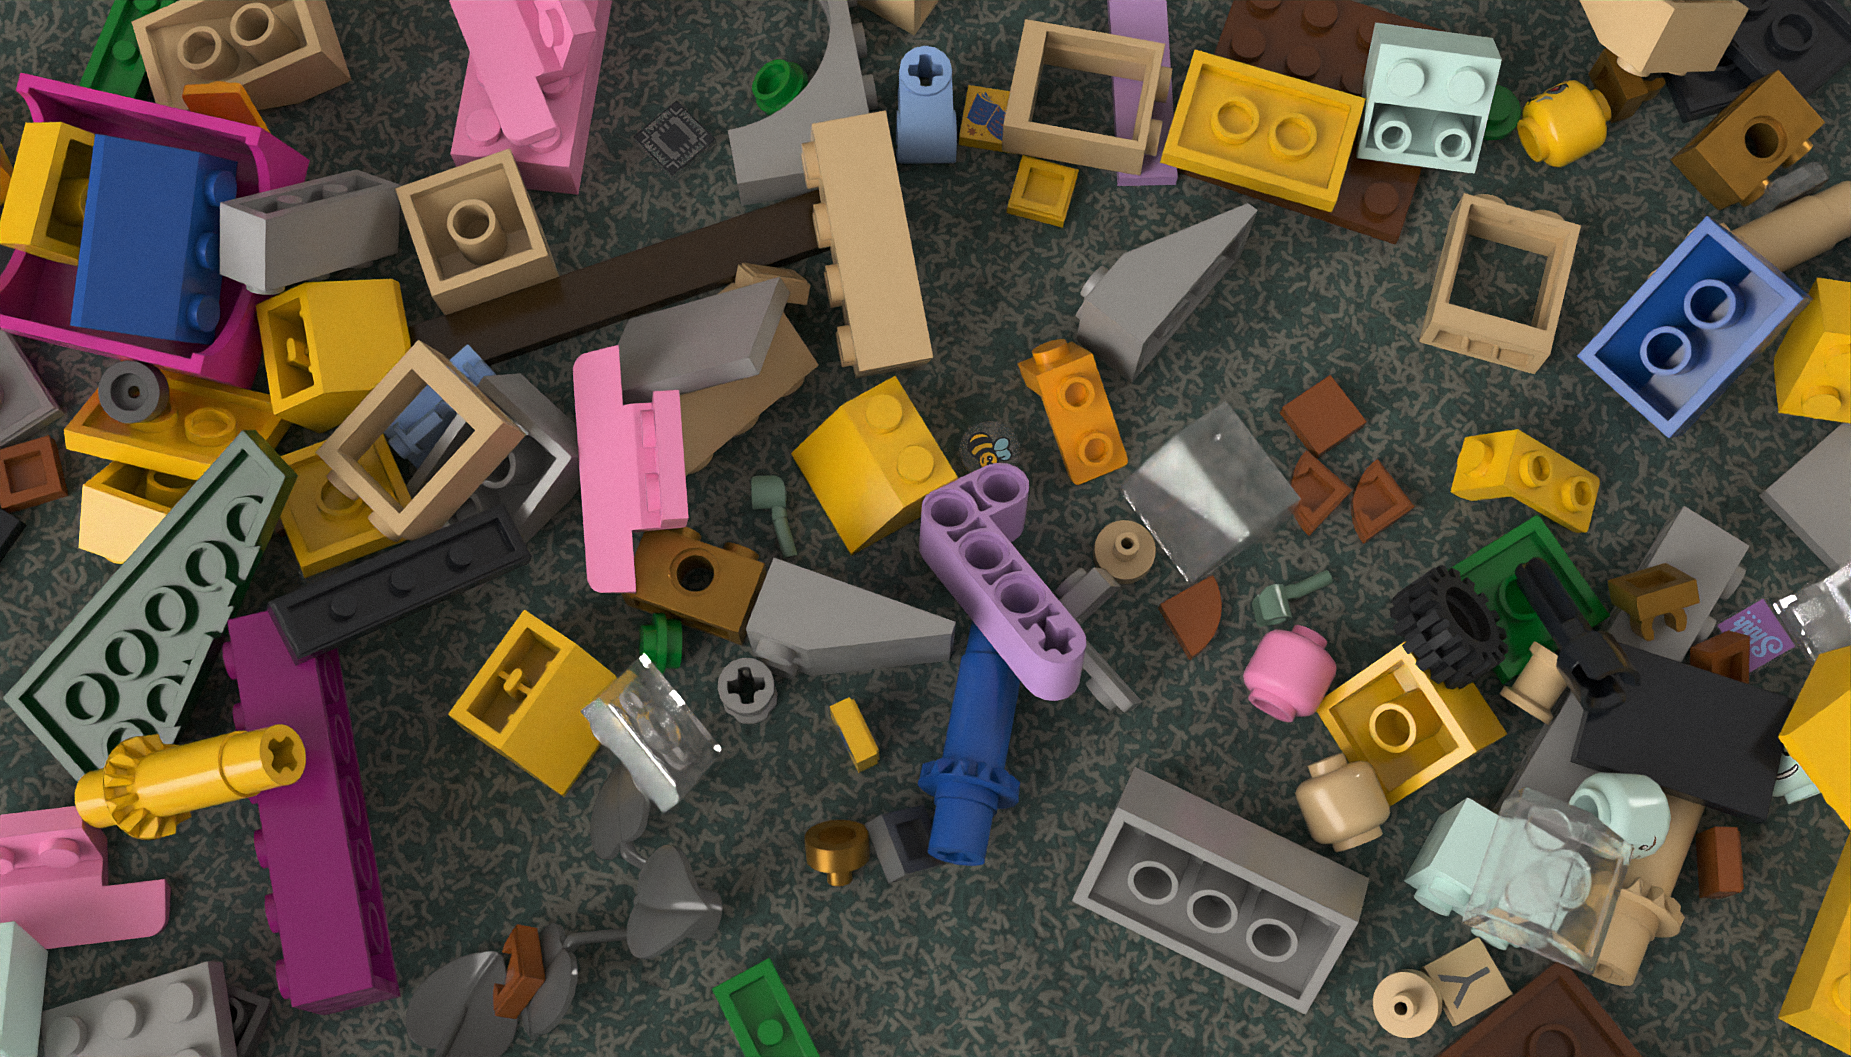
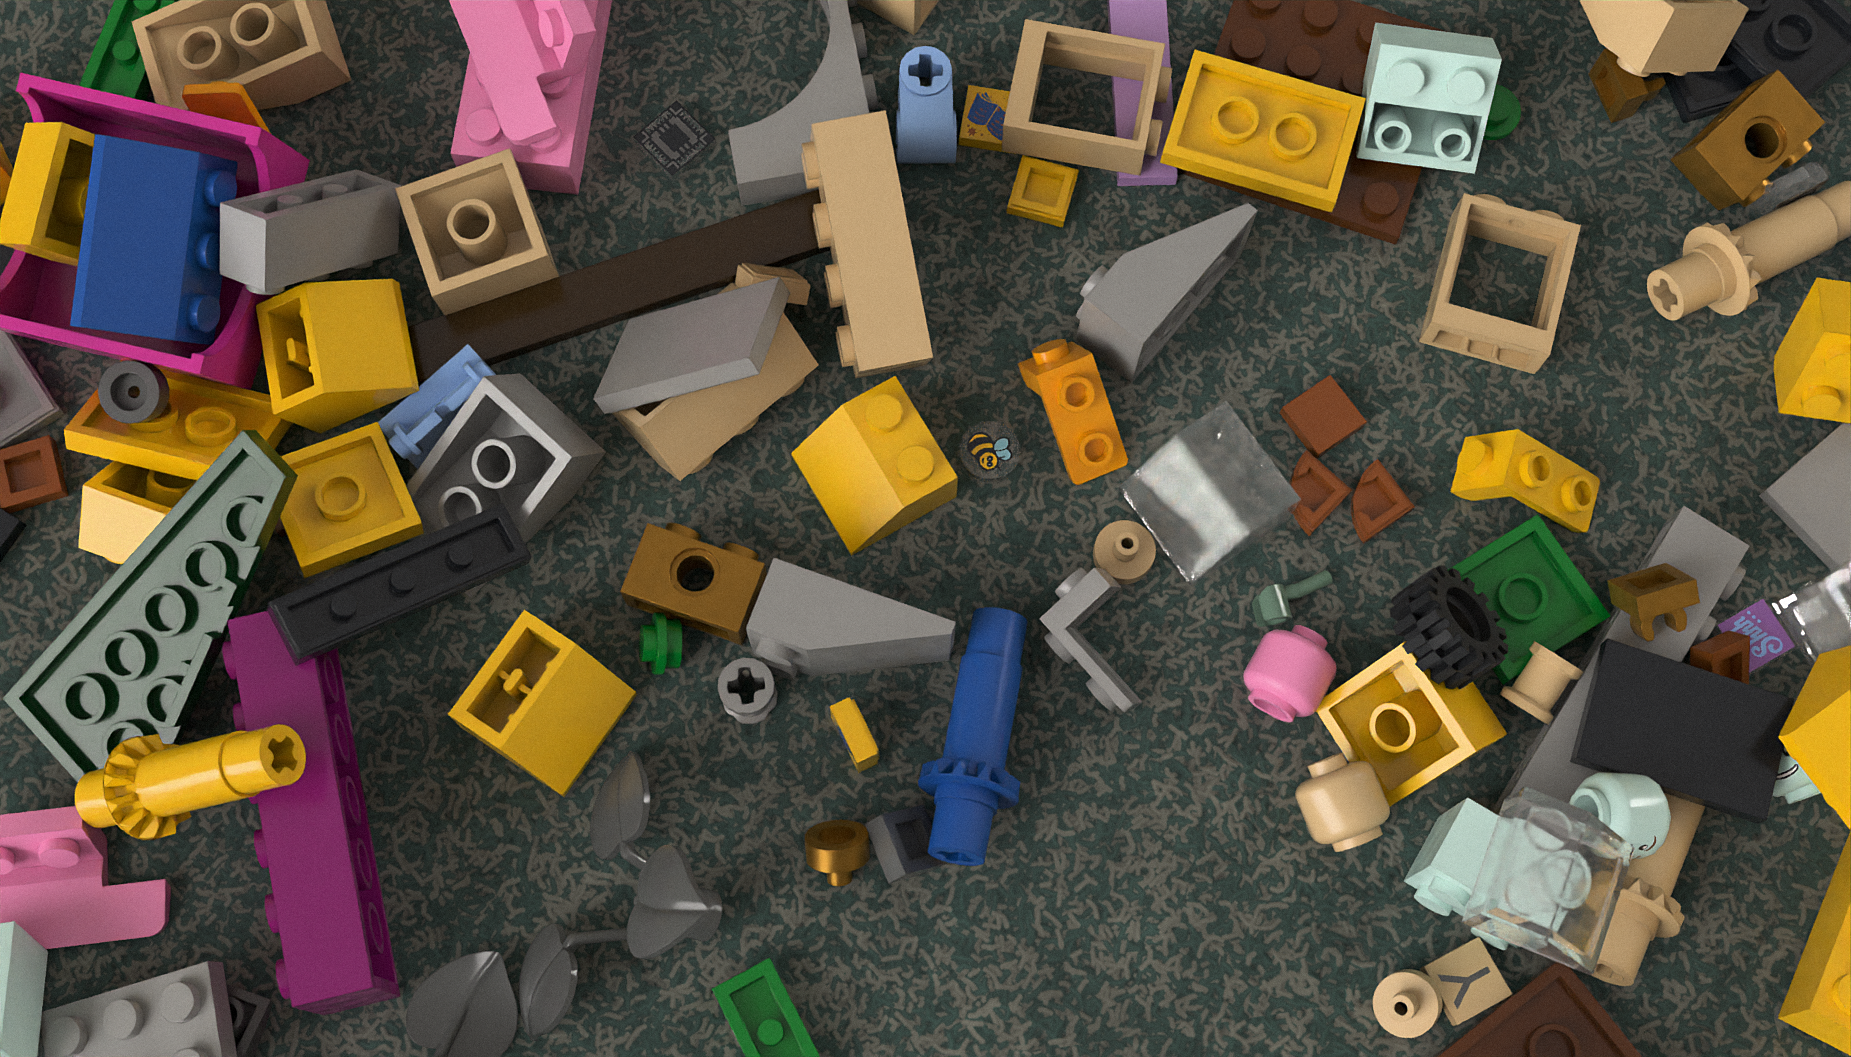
tan window [316,340,526,542] -> none
dark orange tile [493,924,545,1019] -> none
bright pink plate [573,345,689,593] -> none
clear plate [581,653,723,813] -> none
sand green hand [751,475,798,559] -> none
green plate [752,59,808,116] -> none
lavender beam [919,463,1086,701] -> none
light grey slope [1072,767,1369,1015] -> none
dark orange tile [1158,575,1222,660] -> none
black piece [1514,557,1641,713] -> none
yellow head [1517,80,1611,167] -> none
blue slope [1577,216,1813,438] -> none
dark orange tile [1696,826,1744,899] -> none

